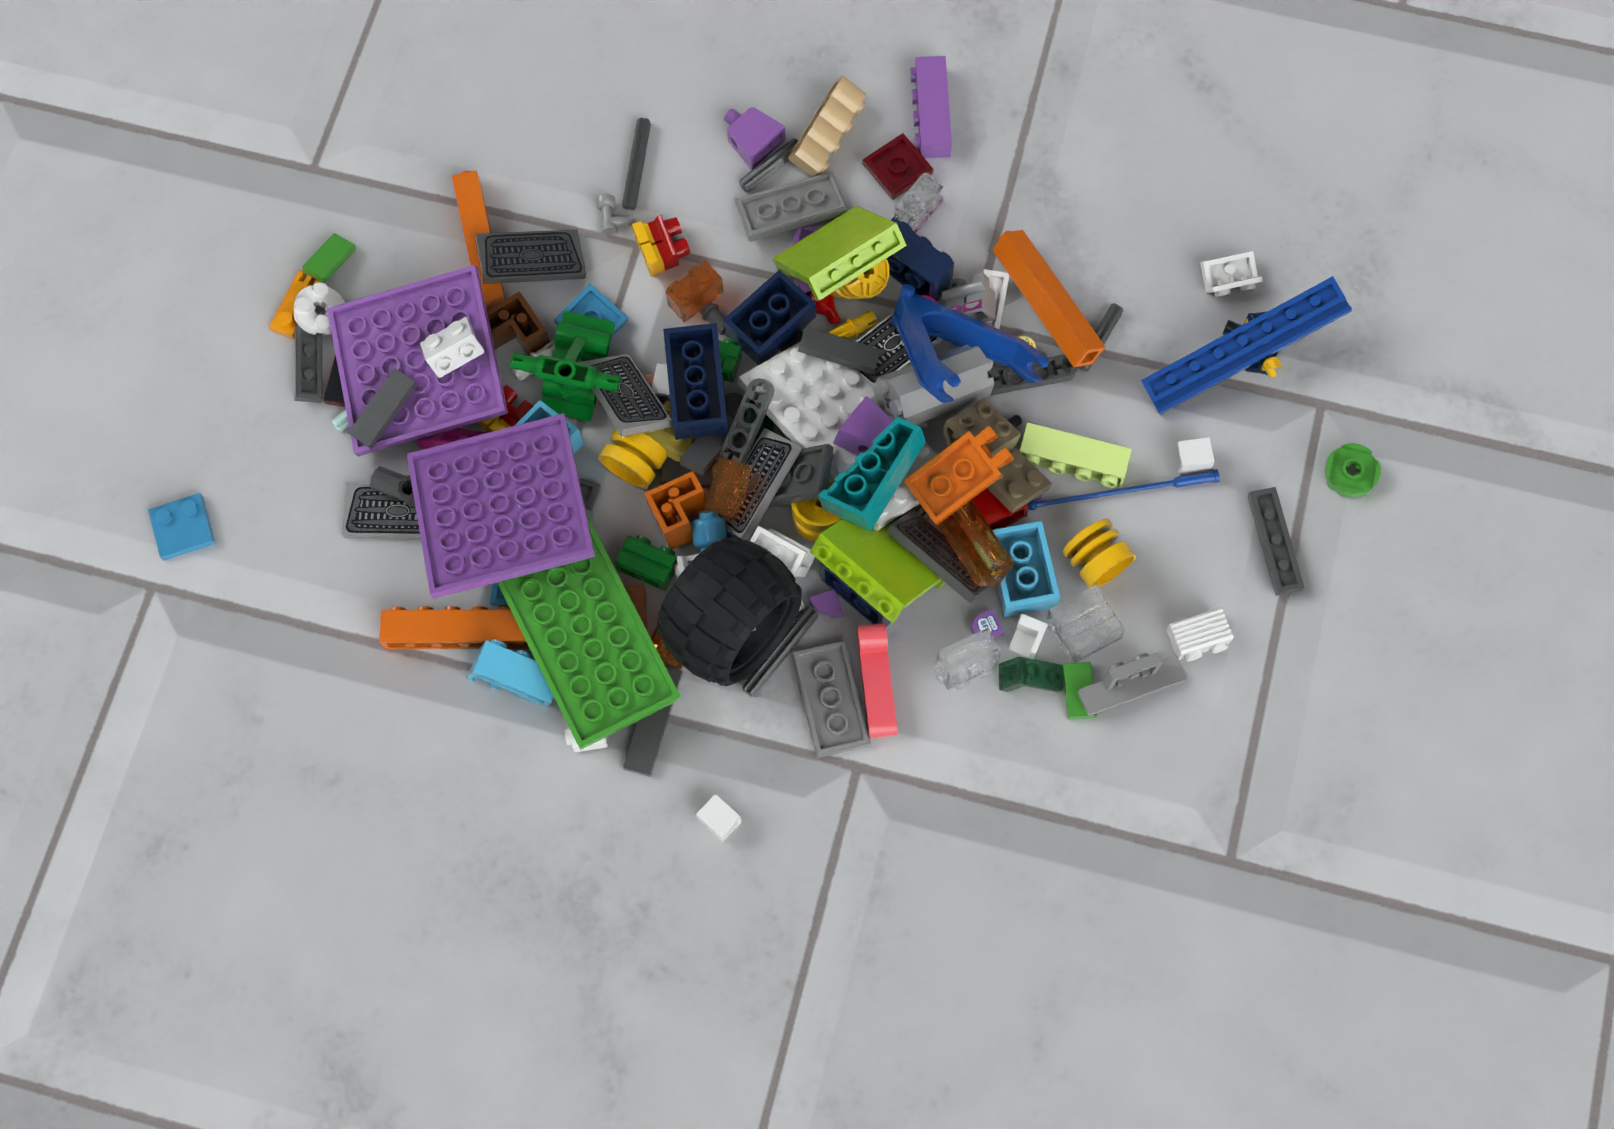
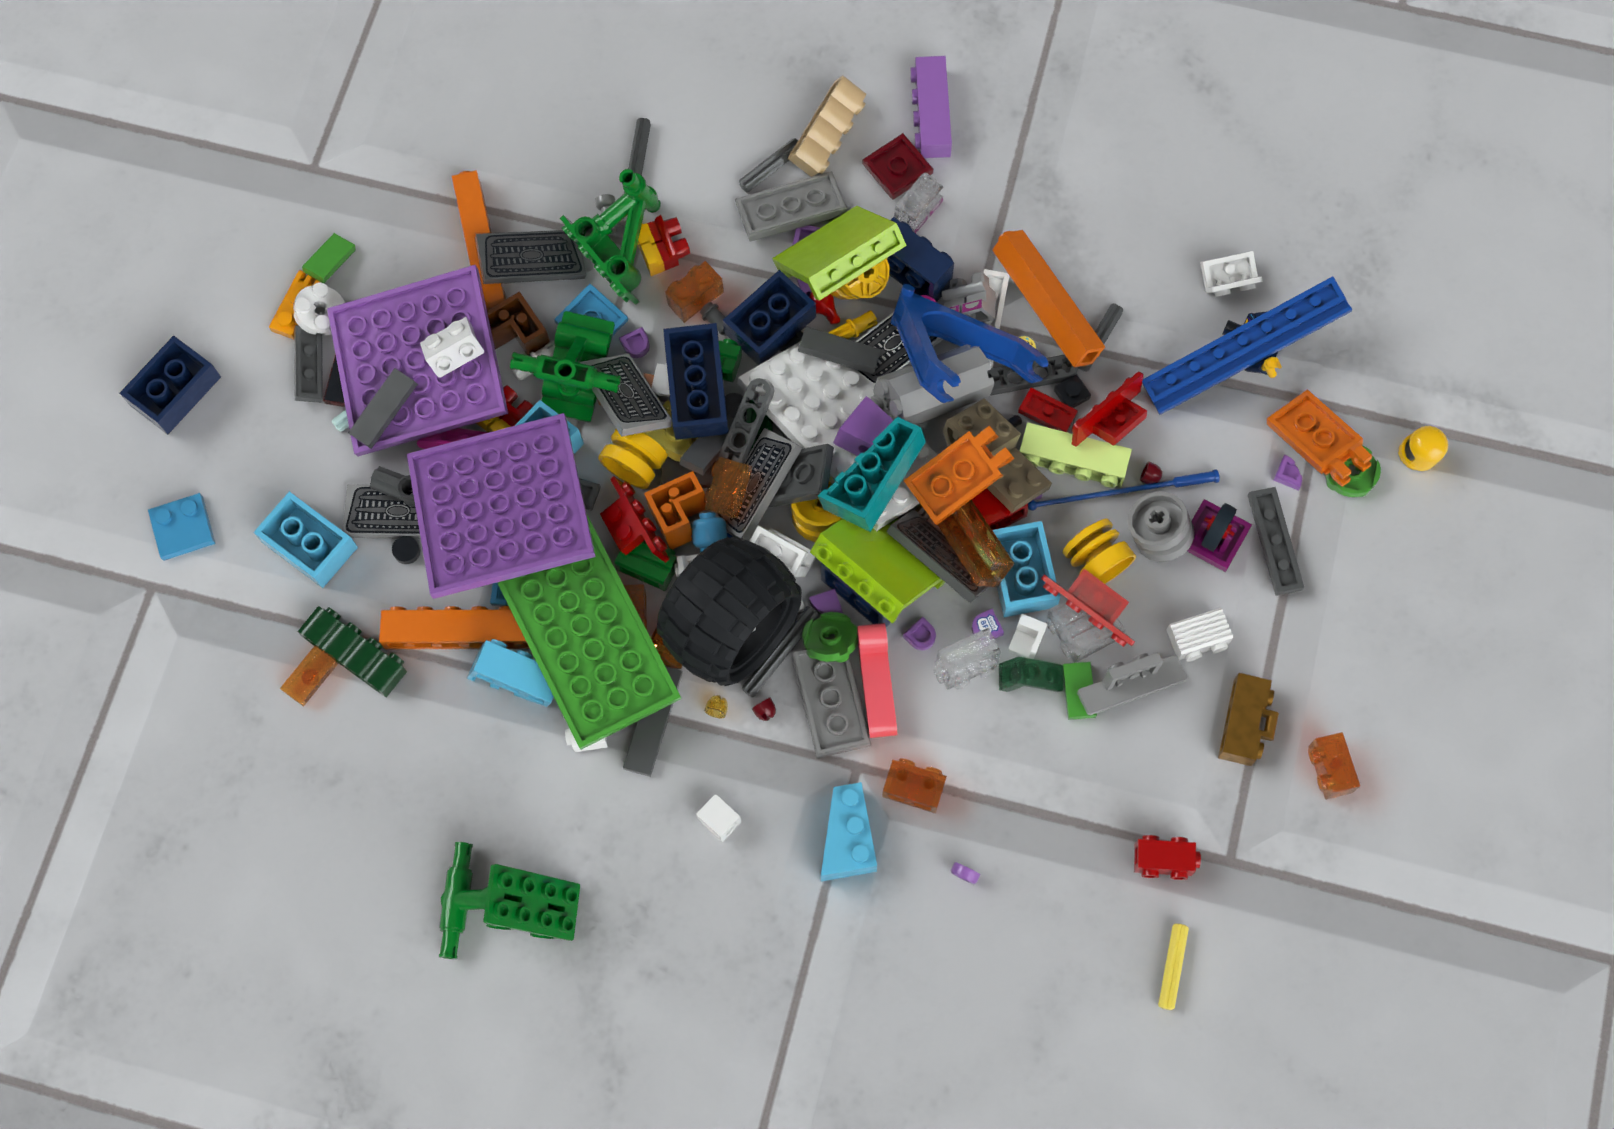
medium lavender torso [724,107,786,170] -> none
white panel [1177,437,1215,476] -> none
none -> dark blue brick [119,335,221,435]
none -> medium azure brick [253,491,358,588]
none -> clear orange plate [280,646,339,707]
none -> dark green brick [297,606,407,698]
none -> black tile [392,536,420,564]
none -> green plate [439,842,580,959]
none -> green plate [560,169,661,305]
none -> red bracket [600,476,670,563]
none -> medium lavender tile [619,327,650,358]
none -> clear yellow hinge [704,695,728,719]
none -> dark red hinge [752,697,776,721]
none -> bright green plate [802,612,858,662]
none -> medium azure wedge [821,782,877,882]
none -> clear orange brick [882,758,947,814]
none -> medium lavender tile [903,616,936,651]
none -> medium lavender tile [951,862,980,884]
none -> red plate [1018,387,1078,432]
none -> red bracket [1041,569,1135,647]
none -> black plate [1054,374,1091,408]
none -> red bracket [1072,371,1147,447]
none -> light grey wheel [1128,491,1194,562]
none -> red brick [1134,835,1201,880]
none -> dark red hinge [1140,461,1162,484]
none -> light yellow axle [1158,924,1189,1010]
none -> magenta plate [1187,499,1252,572]
none -> pearl gold piece [1218,673,1279,766]
none -> orange tile [1267,389,1372,487]
none -> medium lavender tile [1273,454,1302,491]
none -> clear orange brick [1308,732,1360,800]
none -> yellow helmet [1398,426,1448,471]

